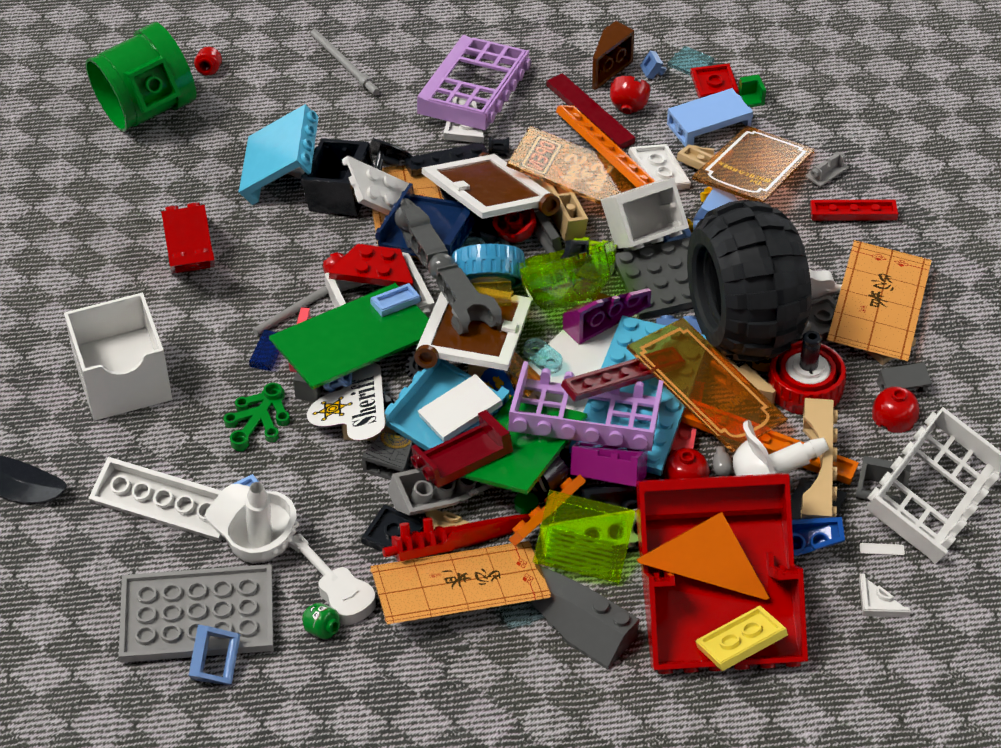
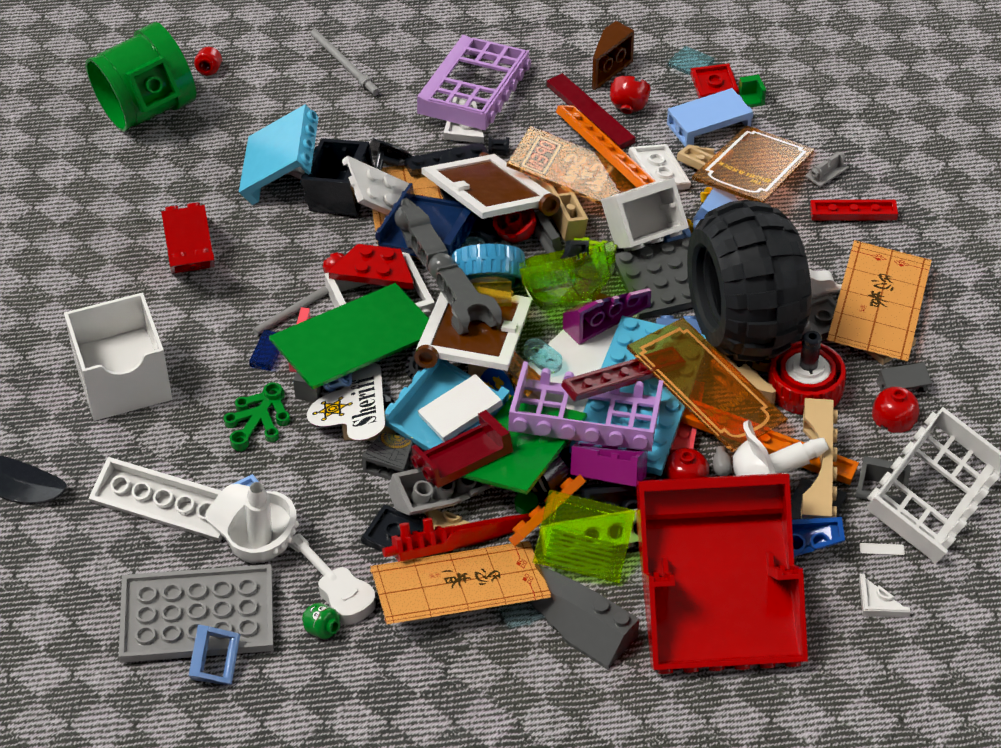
light blue tile [370,283,421,317] -> none
orange tile [636,512,769,600] -> none
medium blue tile [640,50,666,79] -> none
light yellow tile [696,606,788,671] -> none

